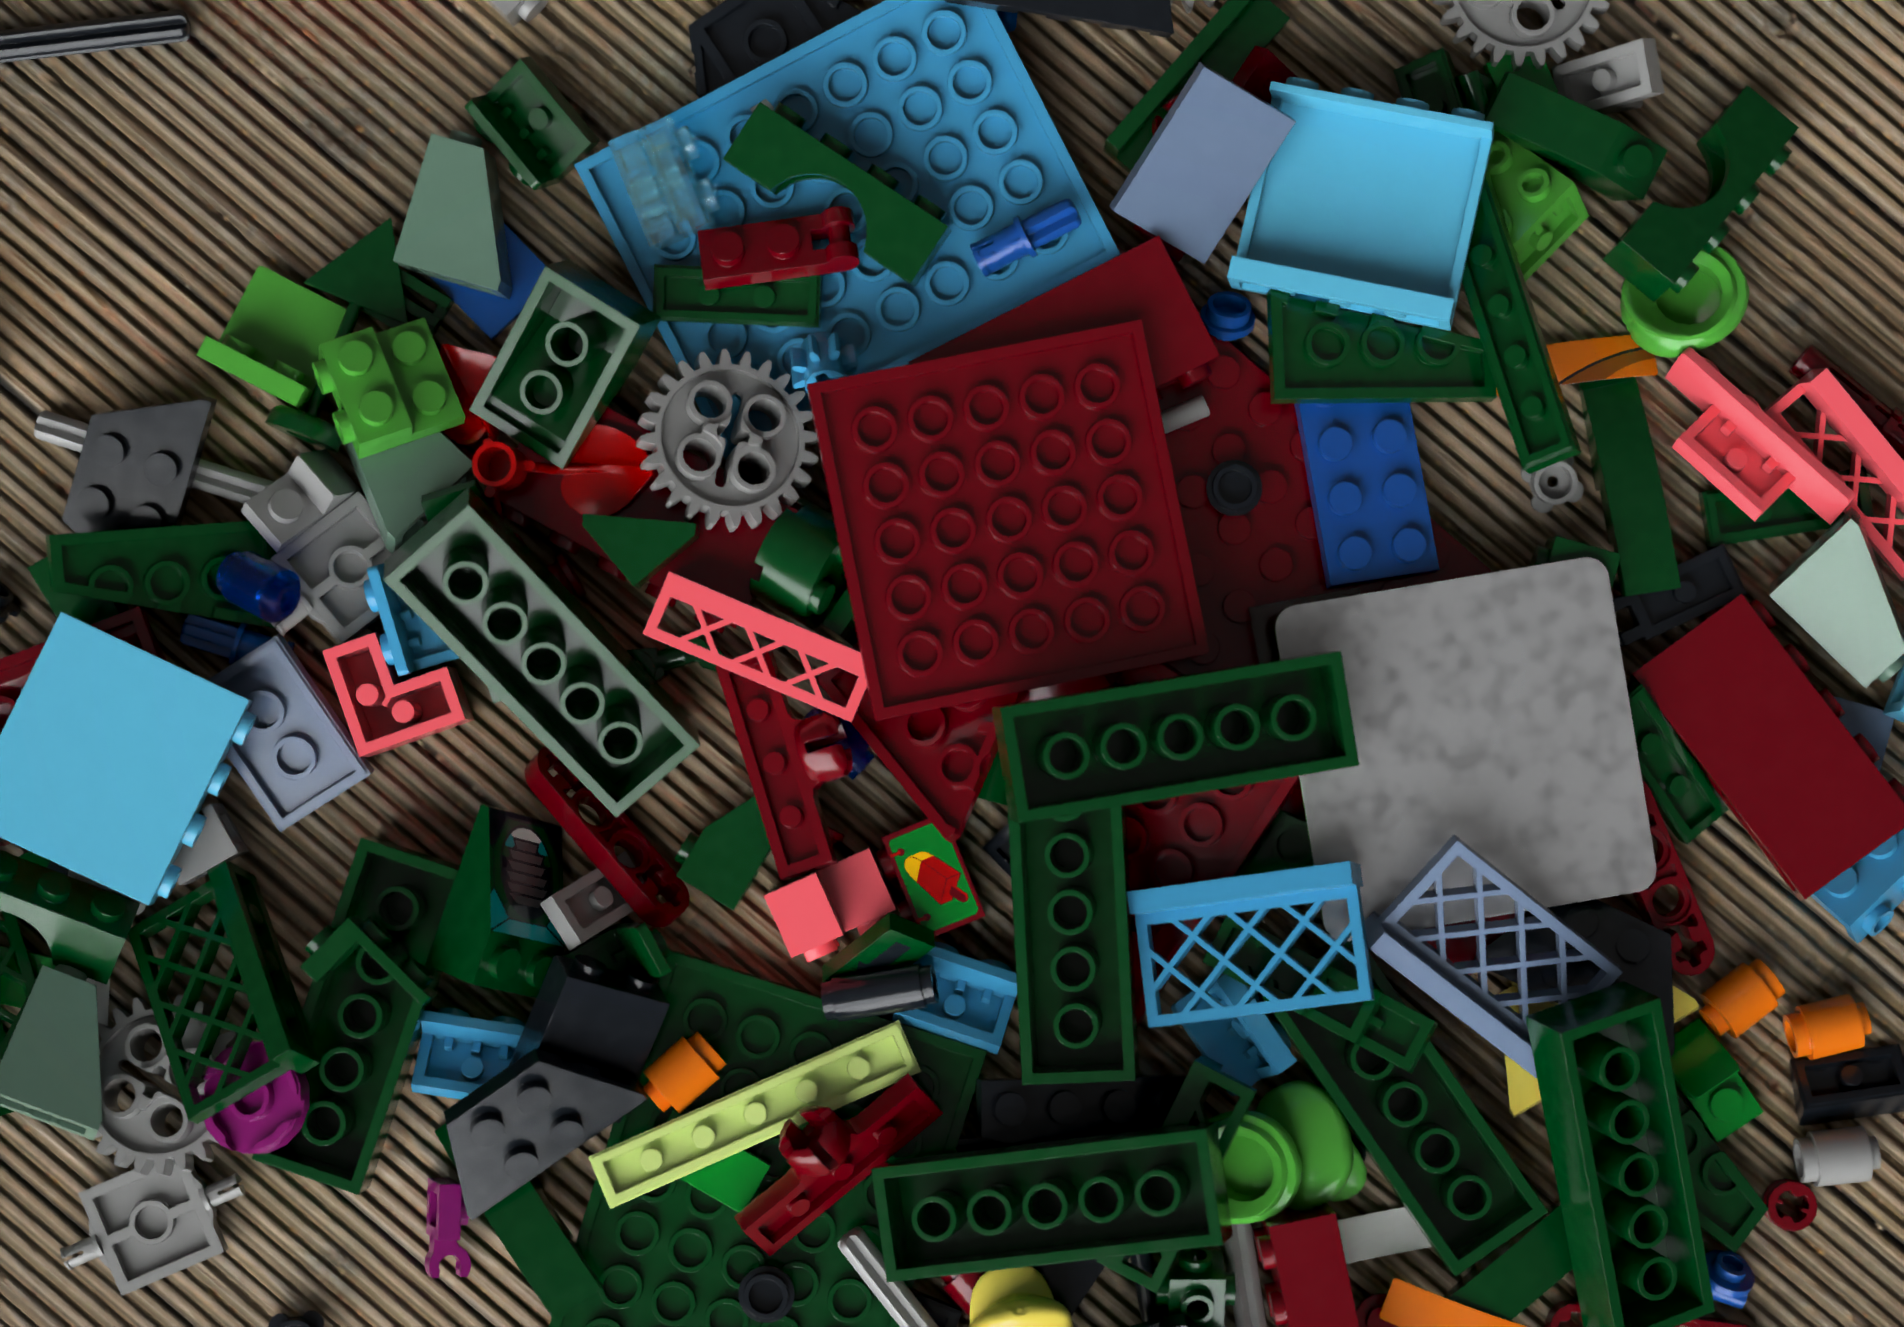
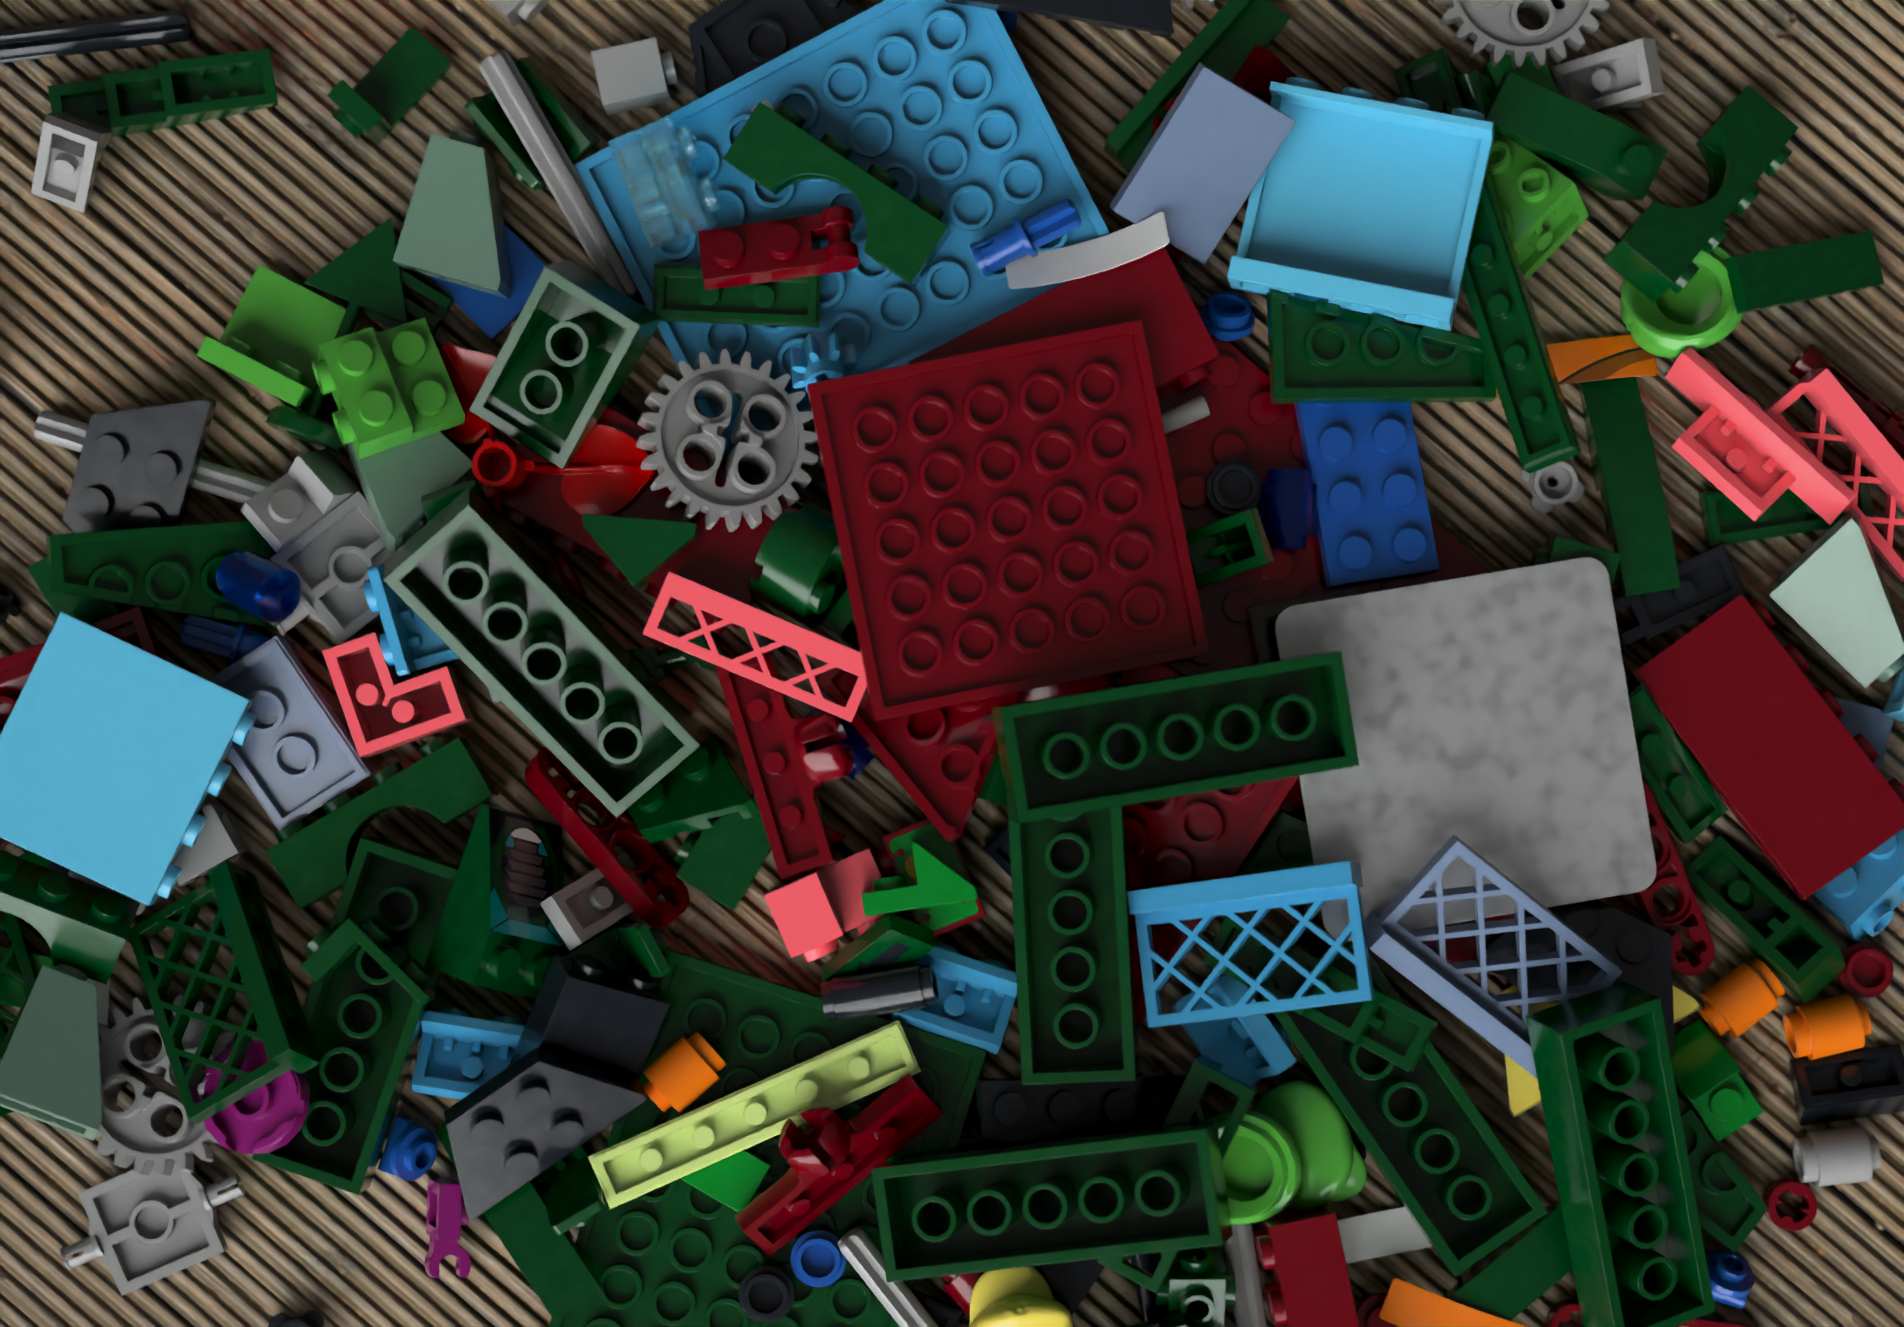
none -> light grey slope [31,112,112,213]
none -> dark green slope [48,49,278,137]
none -> dark green arch [266,733,500,909]
none -> dark green bracket [327,28,451,145]
none -> blue plate [378,1115,437,1181]
none -> light grey axle [479,50,639,298]
none -> dark green bracket [536,1143,605,1235]
none -> light grey brick [591,37,678,115]
none -> dark green wing [627,735,760,843]
none -> blue plate [791,1230,847,1287]
none -> green slope [862,839,977,916]
none -> white sticker [1005,211,1170,289]
none -> dark green slope [1185,507,1274,588]
none -> clear blue brick [1261,469,1317,550]
none -> dark green slope [1684,835,1846,1005]
none -> dark green tile [1725,230,1884,314]
none -> dark red plate [1837,942,1893,998]

